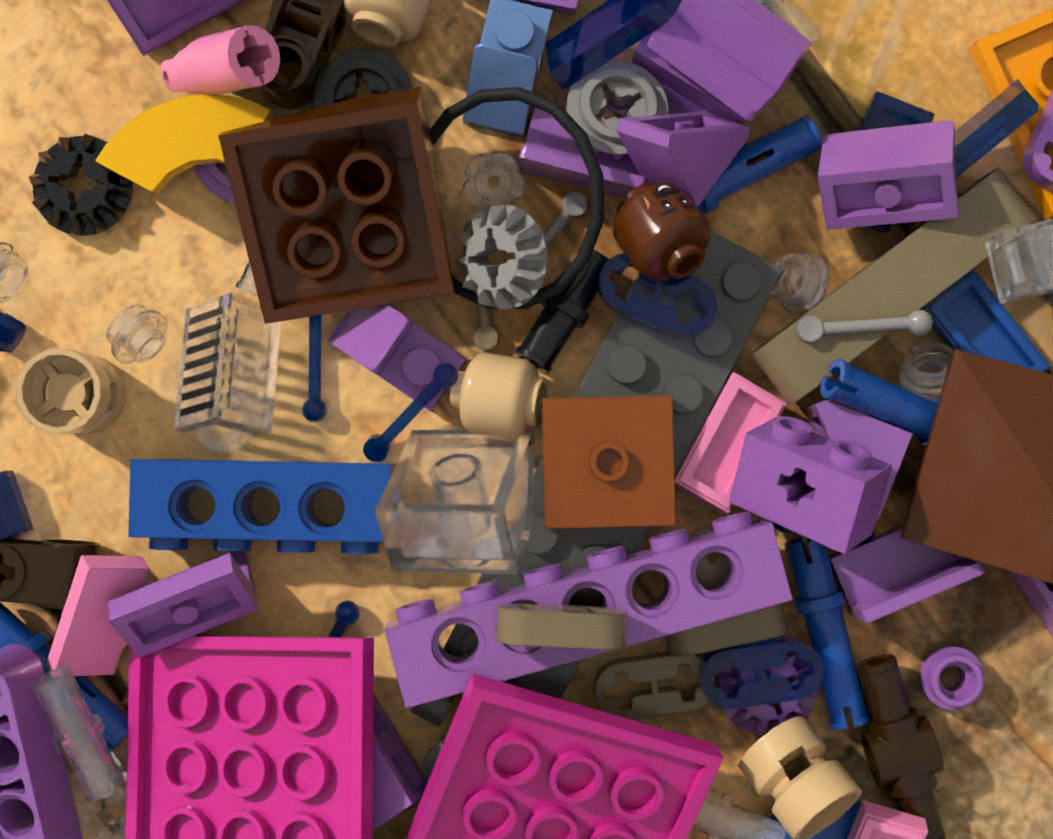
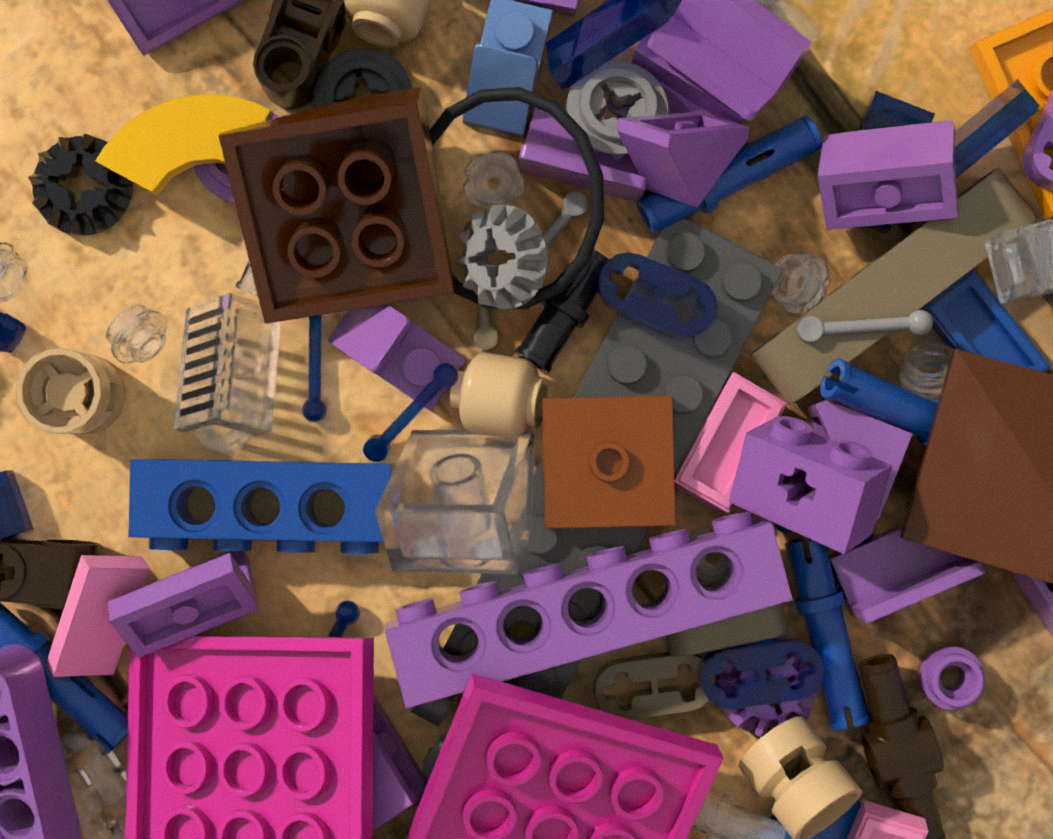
clear pin [30,666,125,802] -> none
bright pink piece [161,25,280,95] -> none
dark tan beam [496,603,627,649] -> none
reddish brown head [613,183,712,281] -> none

